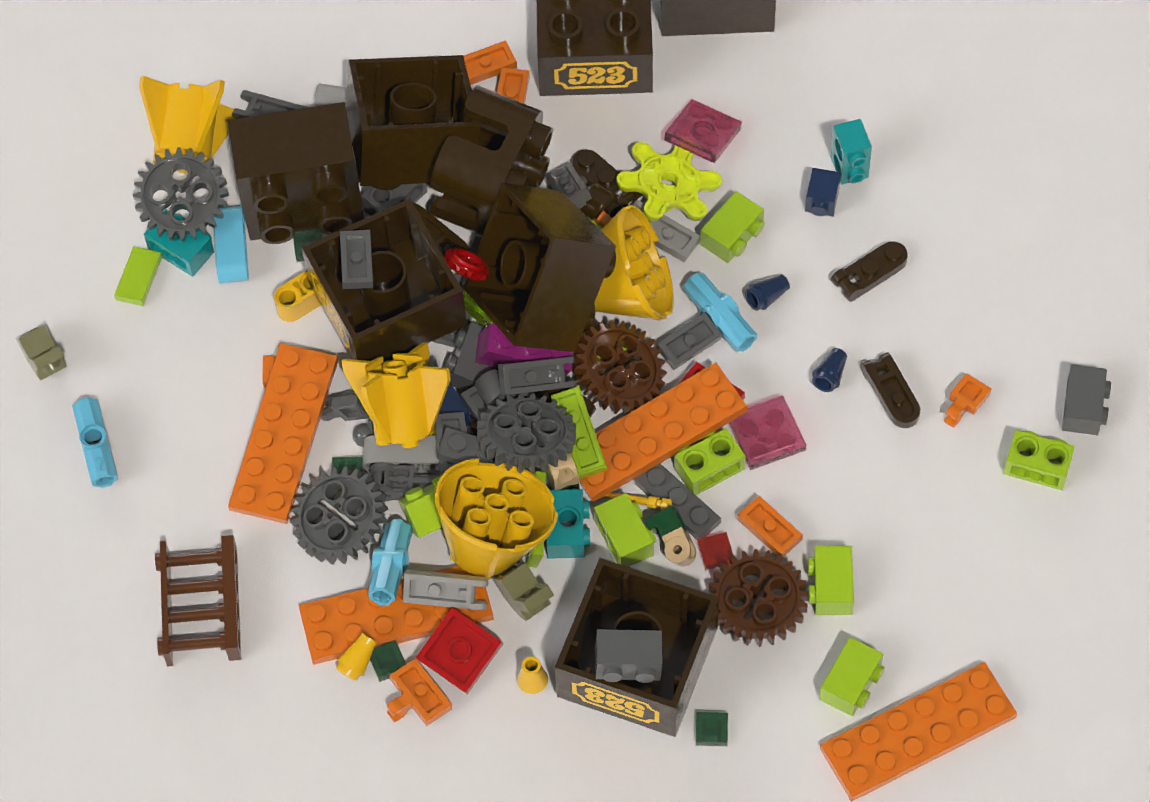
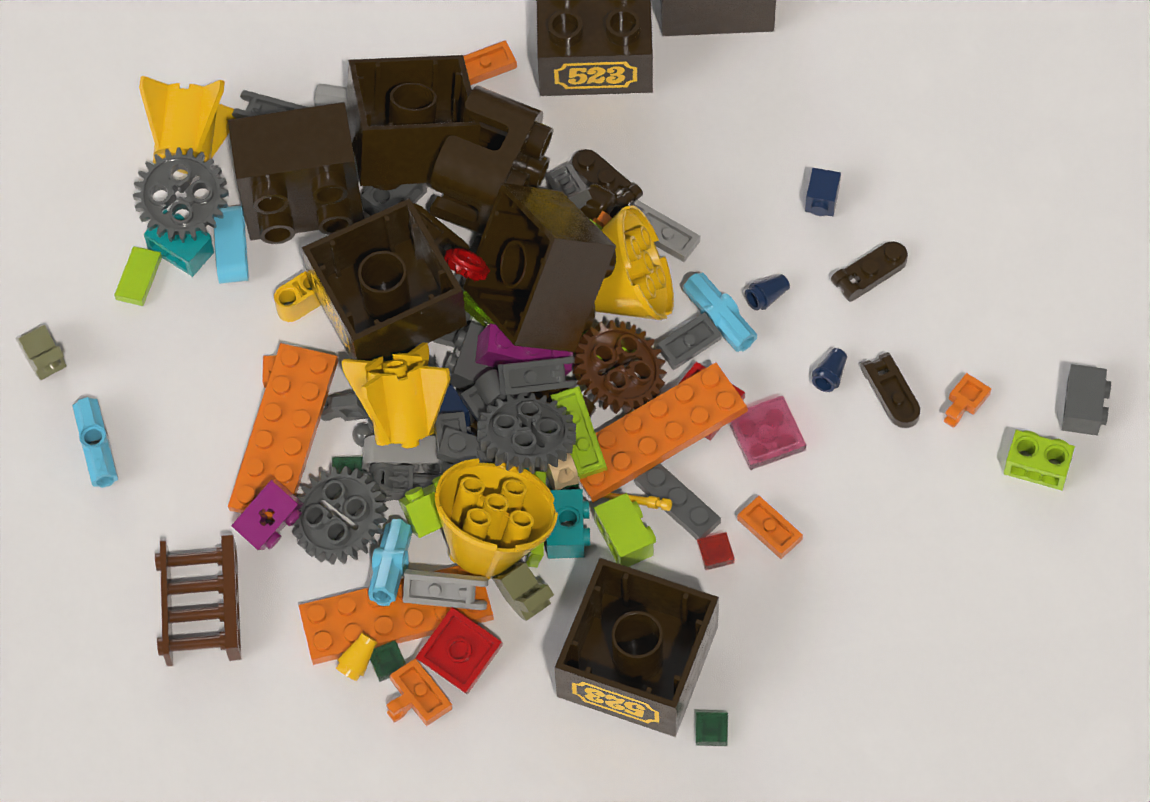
clear green tile [293,229,323,262] -> none
dark grey plate [340,230,373,289] -> none
orange plate [497,67,530,104] -> none
yellow cone [517,656,548,694] -> none
dark grey brick [595,629,662,683] -> none
neon yellow plate [616,142,722,221] -> none
leg [644,506,696,567] -> none
clear pink plate [664,99,742,163] -> none
lime brick [674,428,746,495] -> none
lime brick [700,191,765,263] -> none
reddish brown gear [709,549,809,647] -> none
lime brick [808,546,854,615] -> none
lime brick [819,637,885,717] -> none
orange plate [820,662,1017,802] -> none
teal brick [830,119,872,185] -> none
none -> magenta brick [231,480,304,550]

